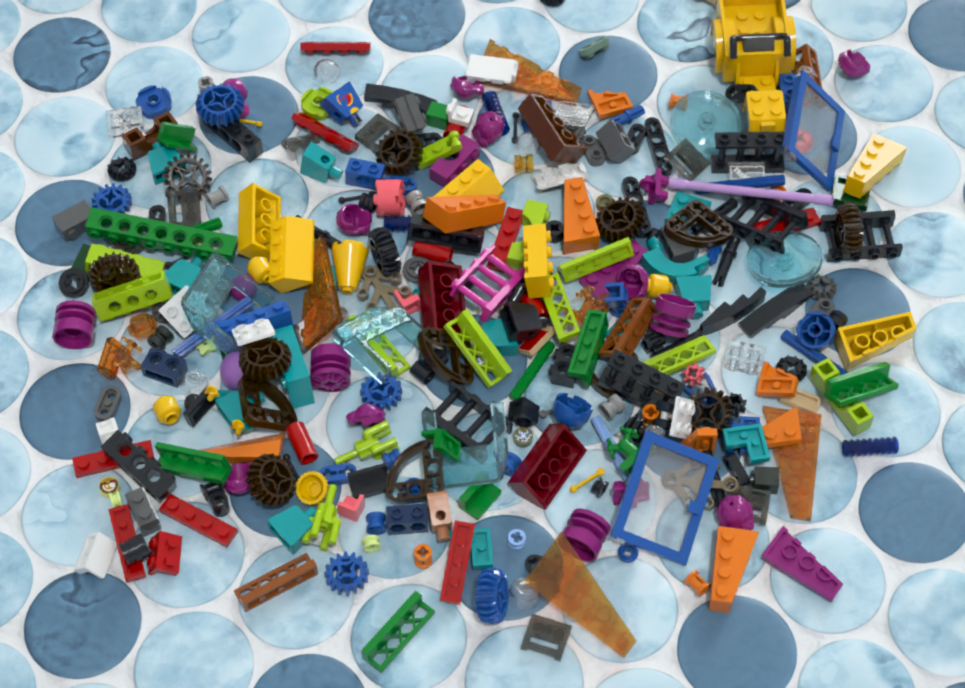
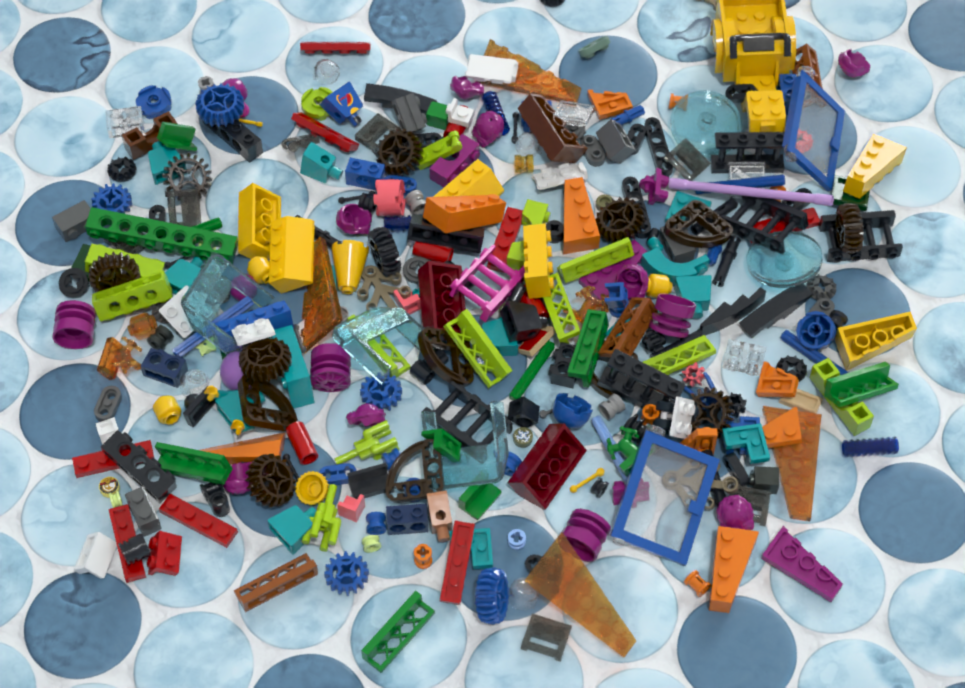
light grey bush [205,186,229,208] -> none
blue plate [618,543,638,563] -> none

